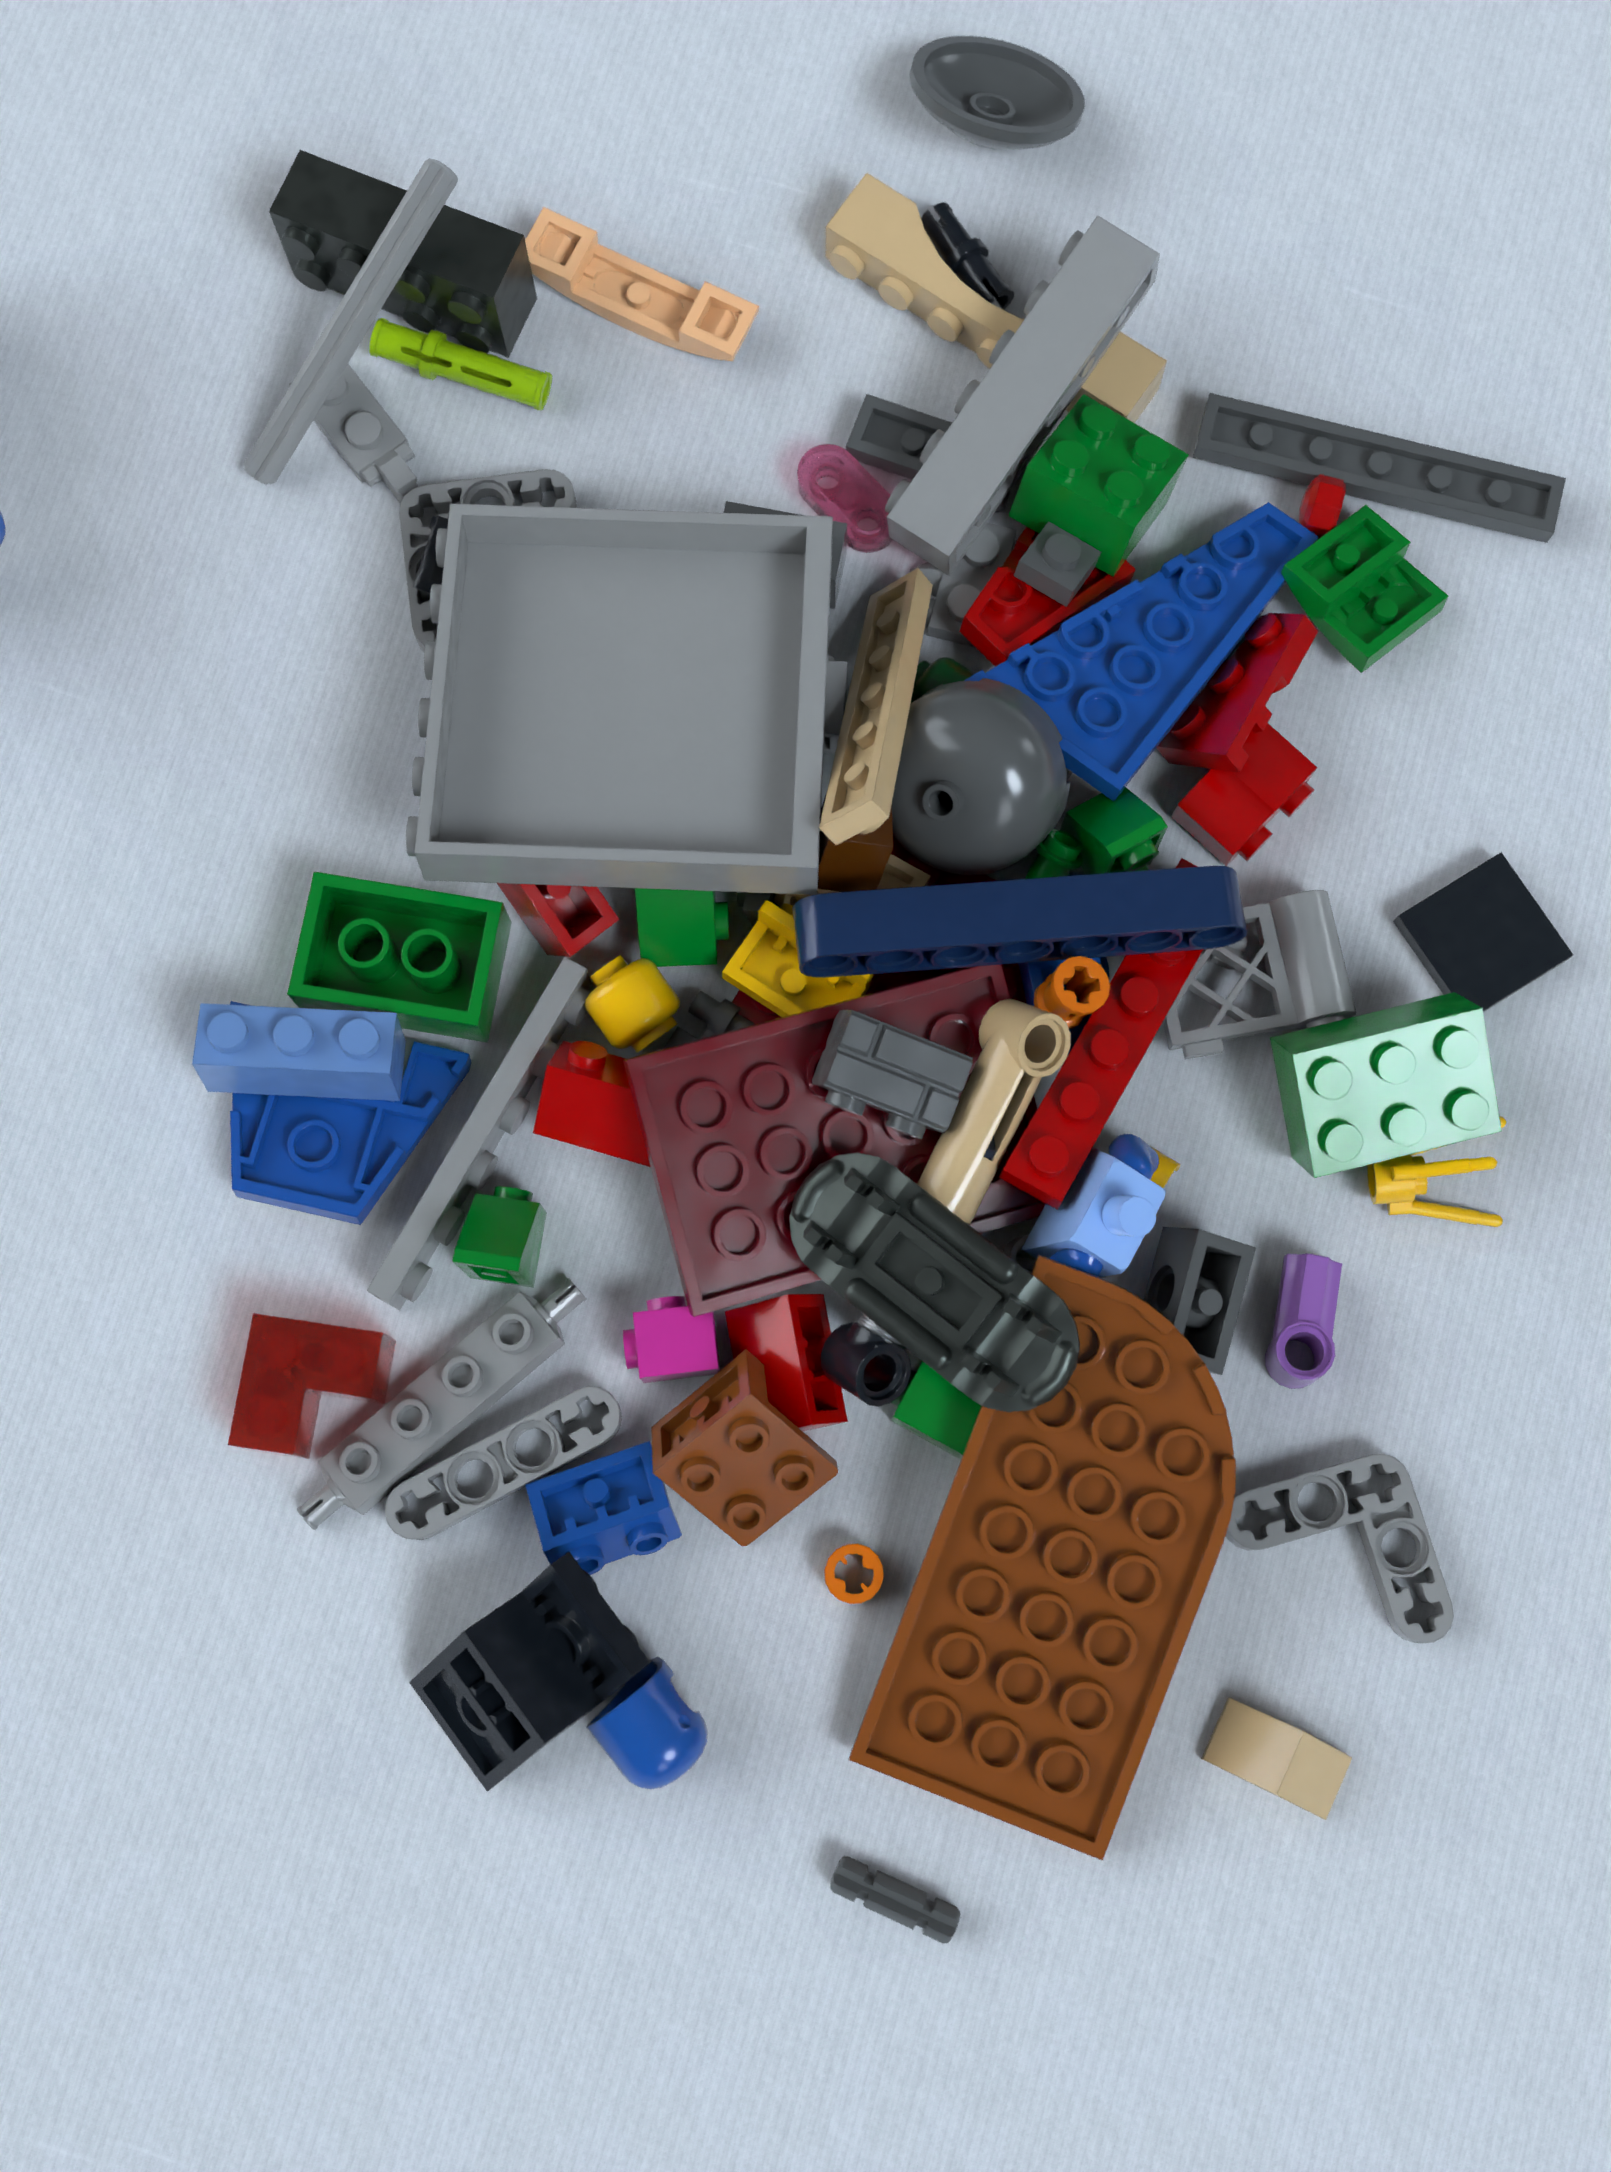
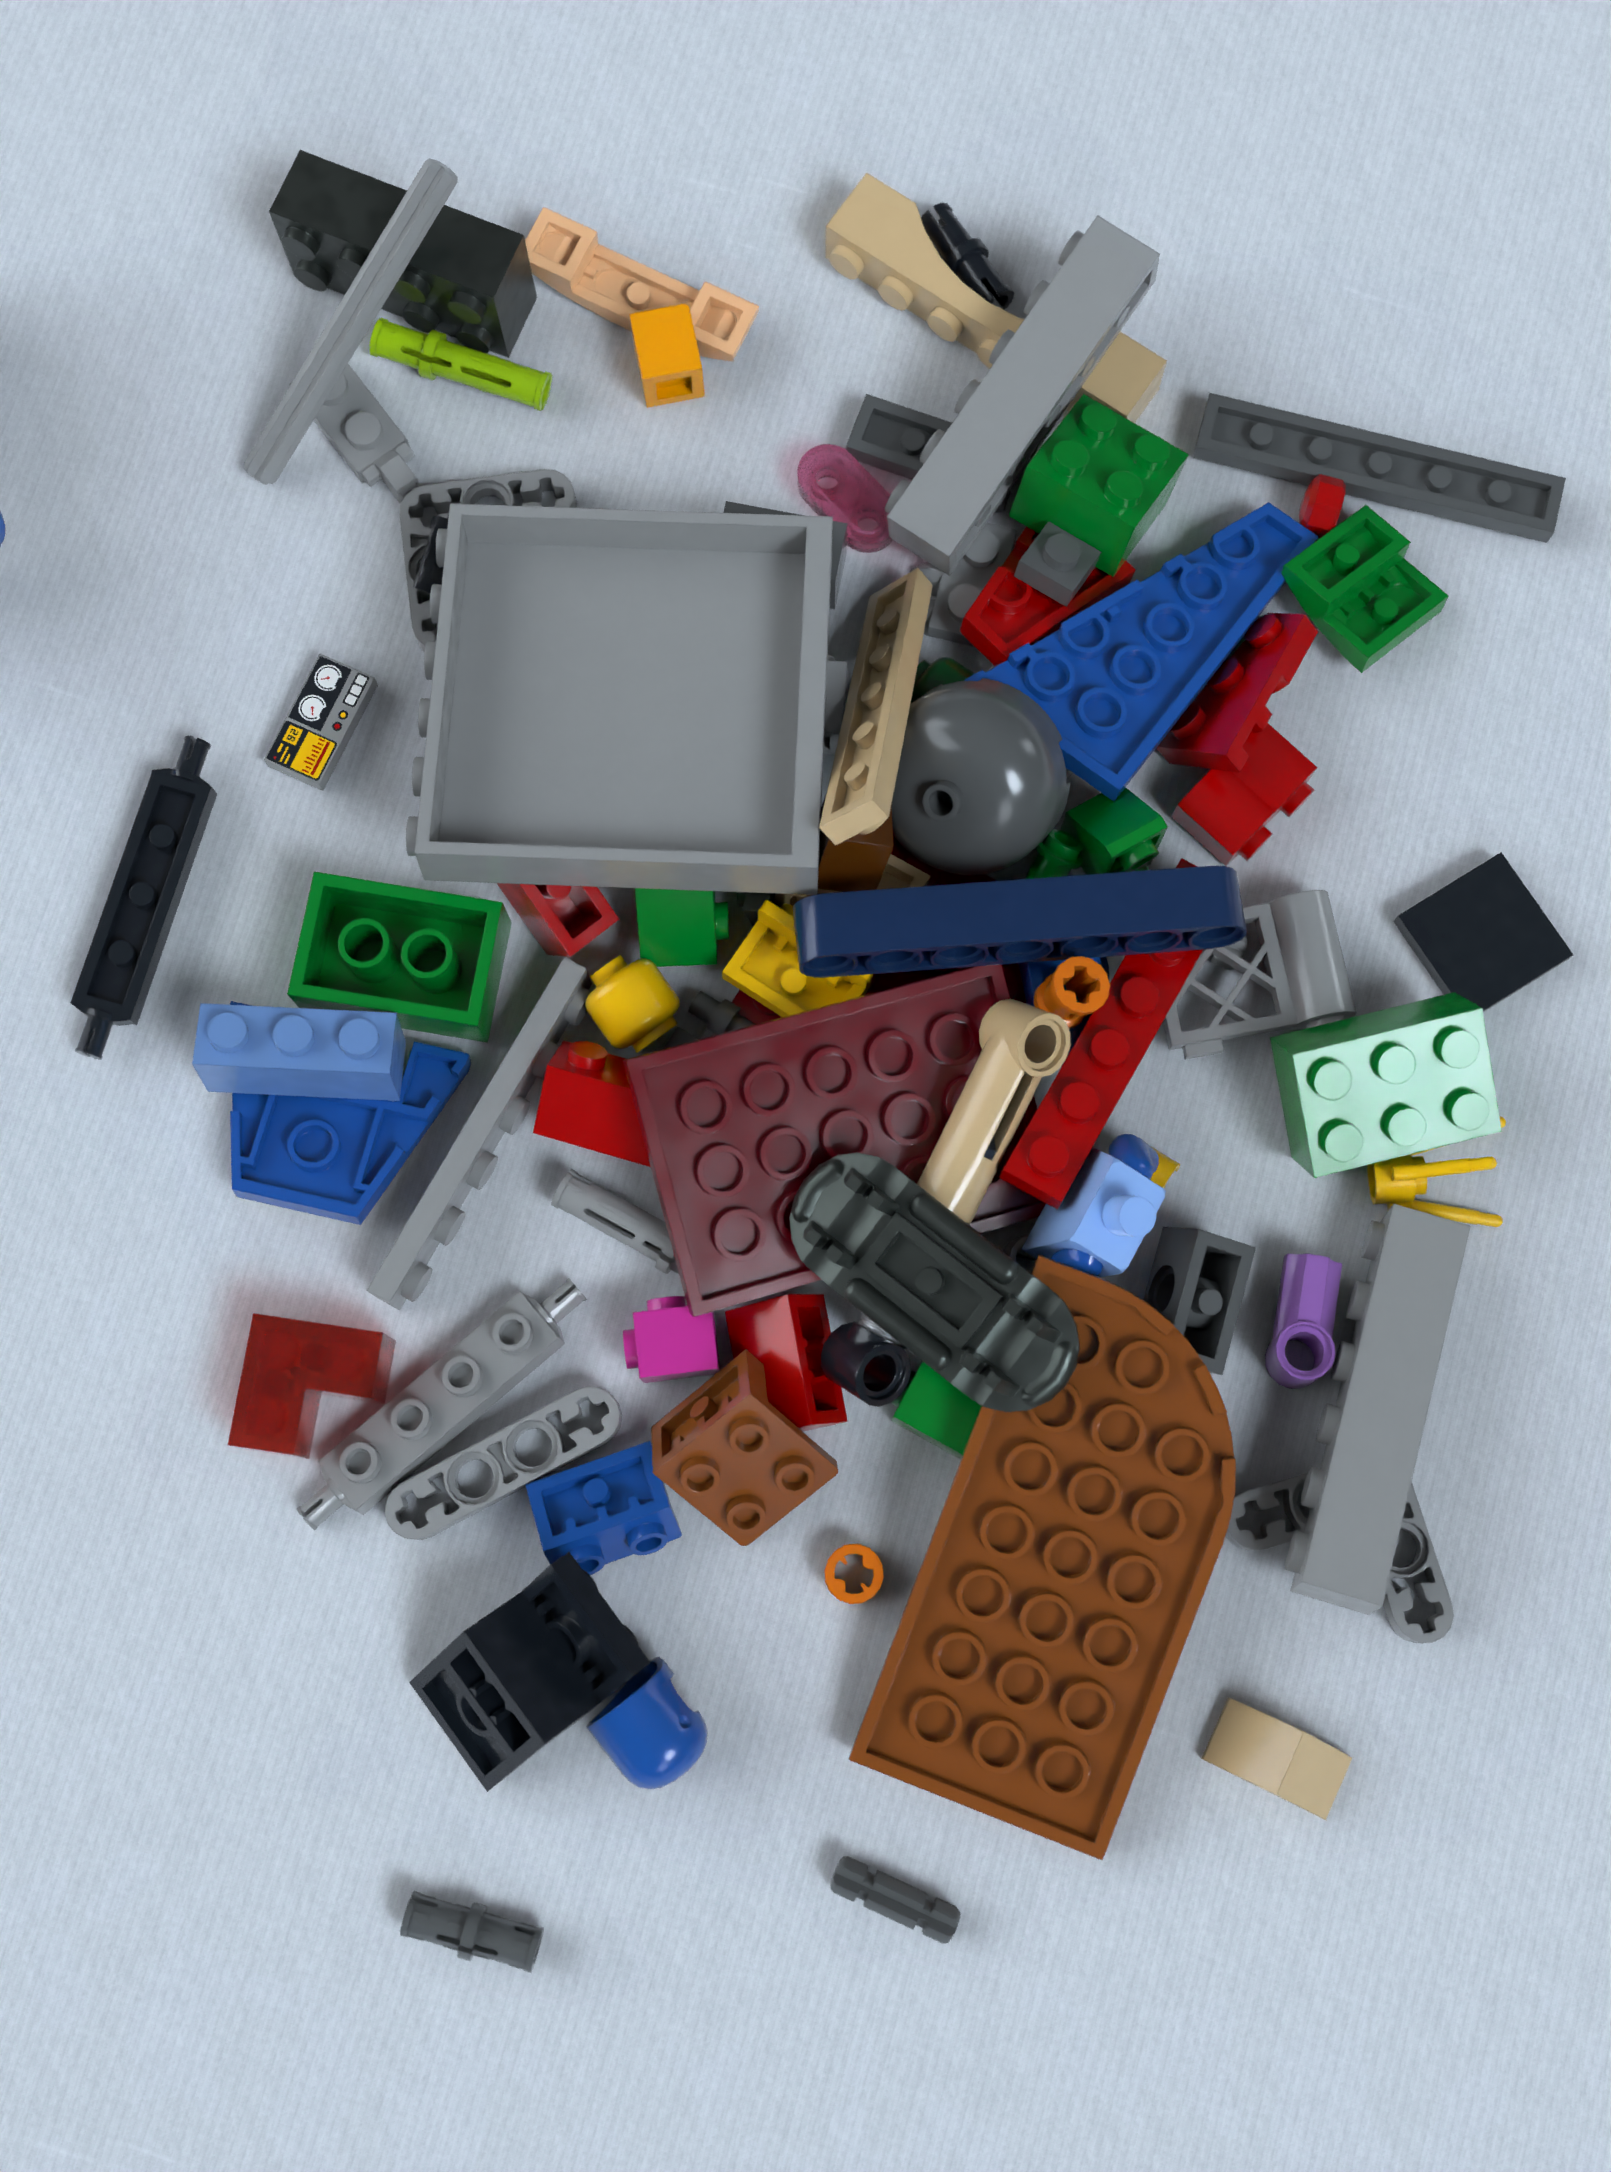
green slope [452,1186,547,1288] -> none
dark grey brick [812,1010,973,1139] -> none
dark grey dish [910,36,1085,150] -> none
none -> black plate [70,736,217,1060]
none -> tile [264,654,378,791]
none -> dark grey pin [400,1891,544,1973]
none -> light grey pin [551,1169,679,1274]
none -> light orange panel [629,304,705,408]
none -> light grey brick [1285,1204,1471,1615]

